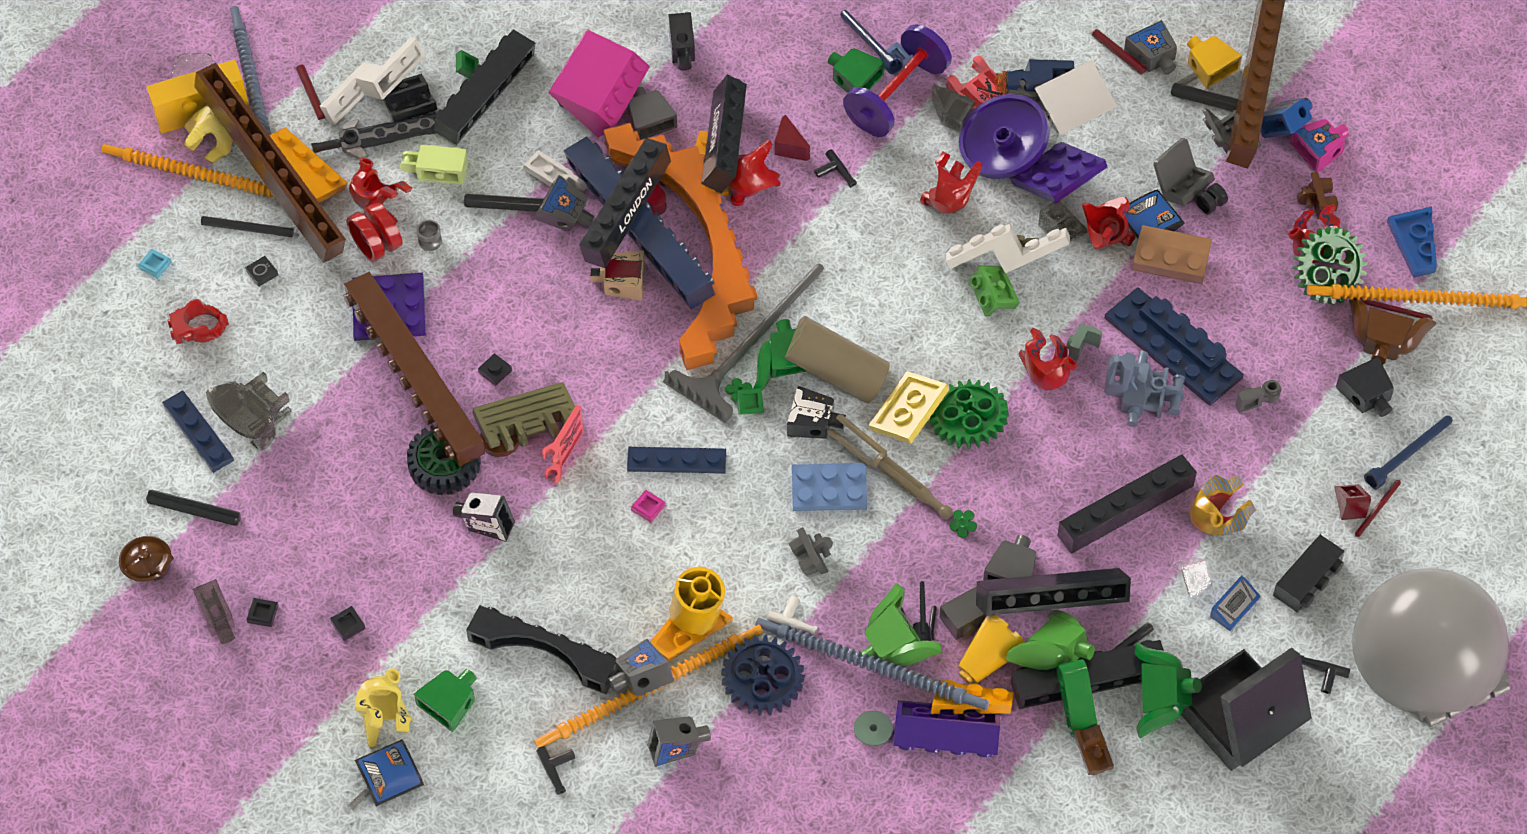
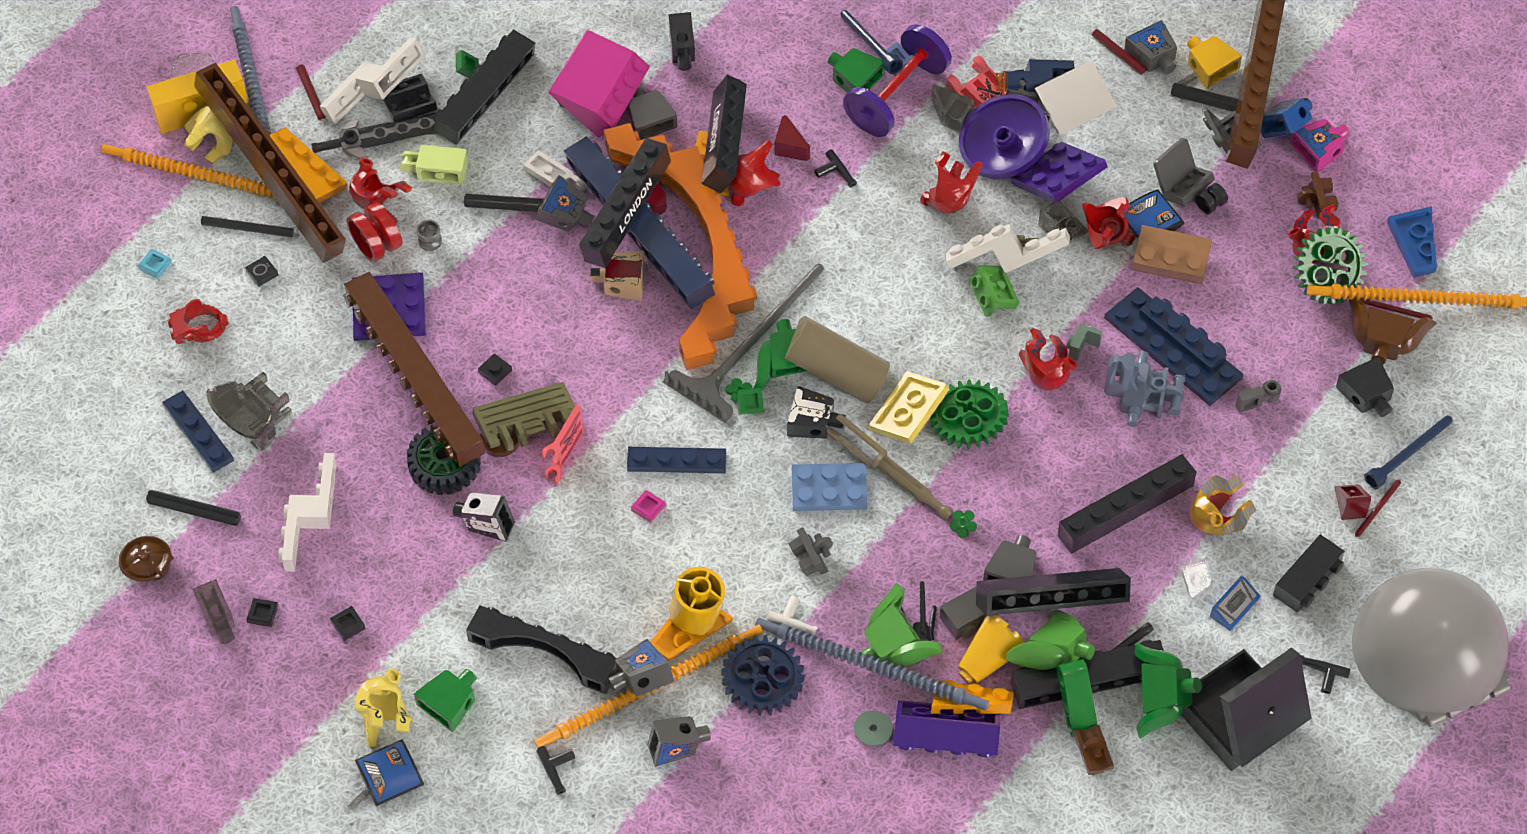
none -> white bracket [279,453,337,572]

